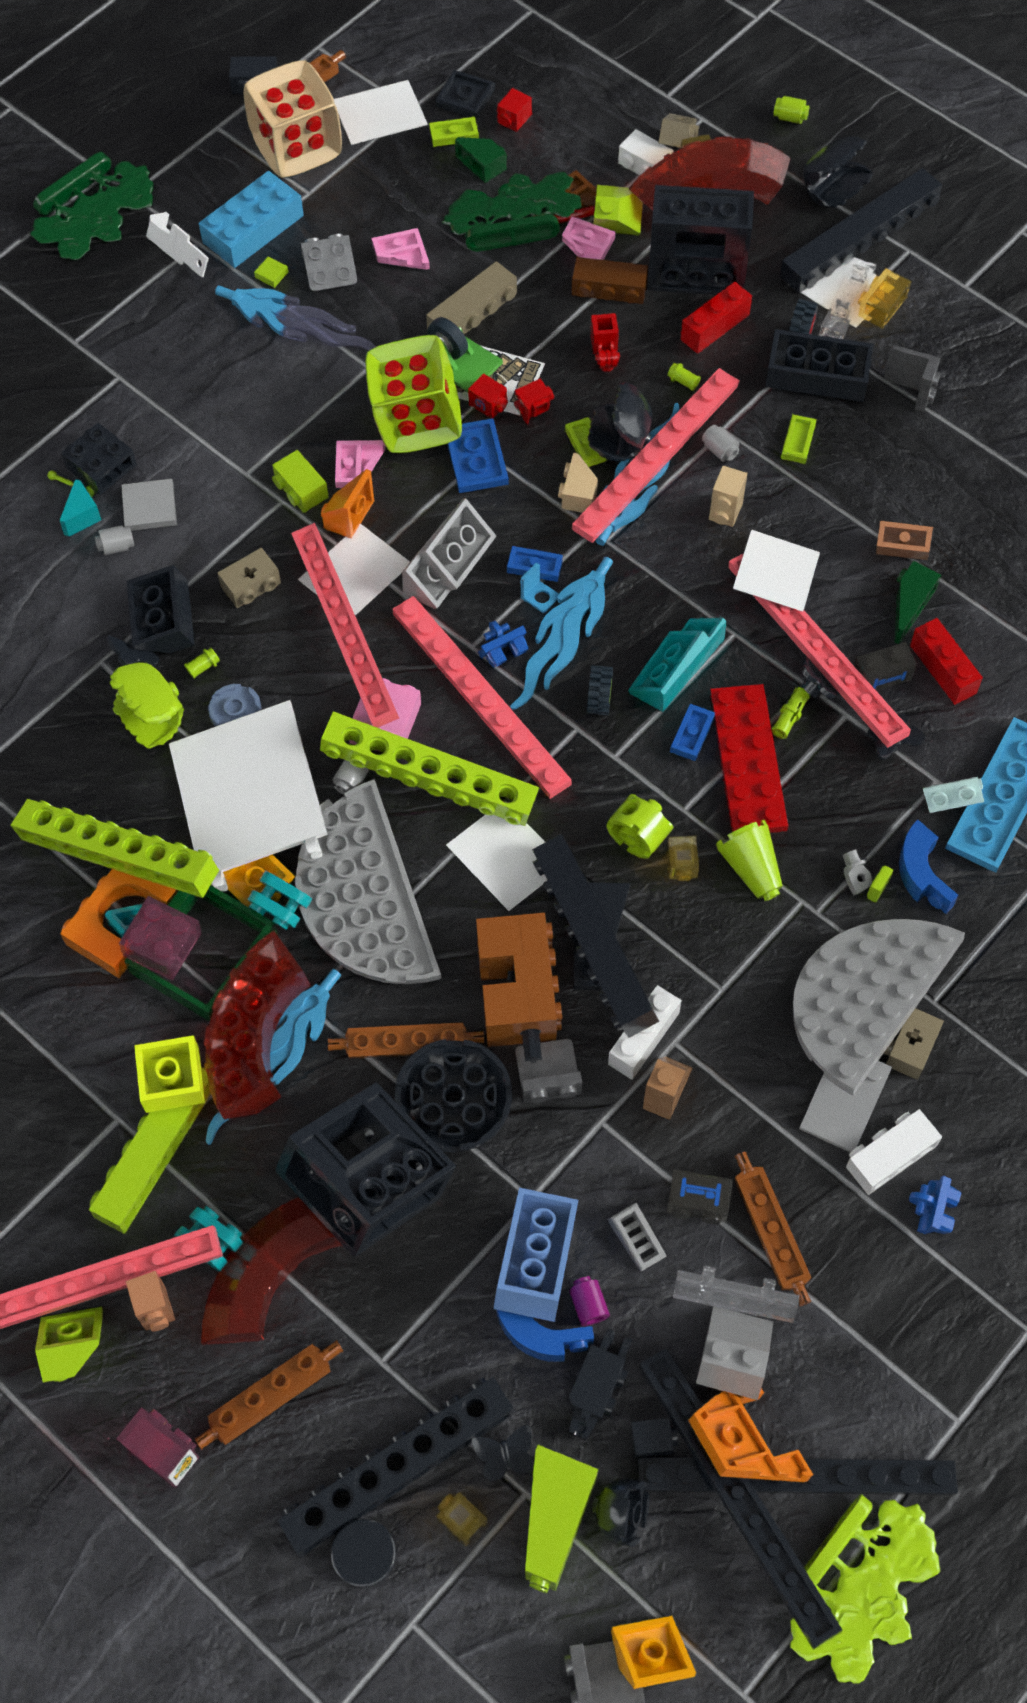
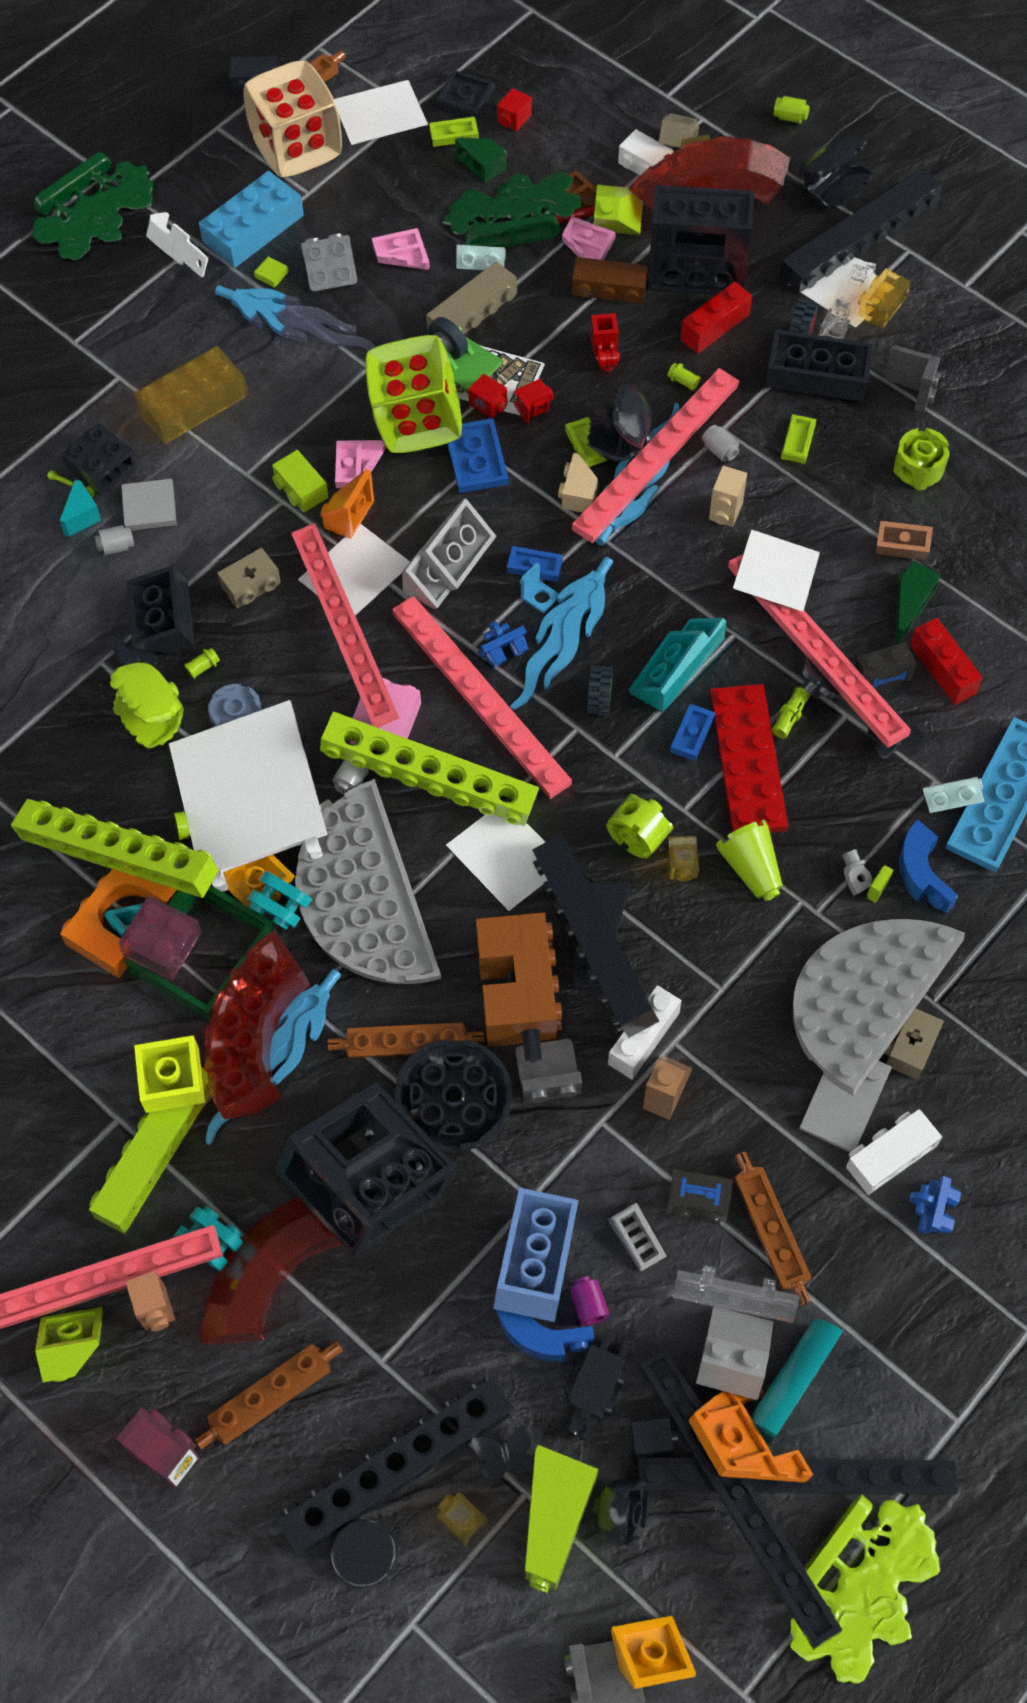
none -> clear yellow brick [134,346,248,444]
none -> lime tile [174,811,190,840]
none -> light aqua hinge [457,245,506,270]
none -> teal brick [750,1319,843,1444]
none -> lime brick [893,428,950,490]

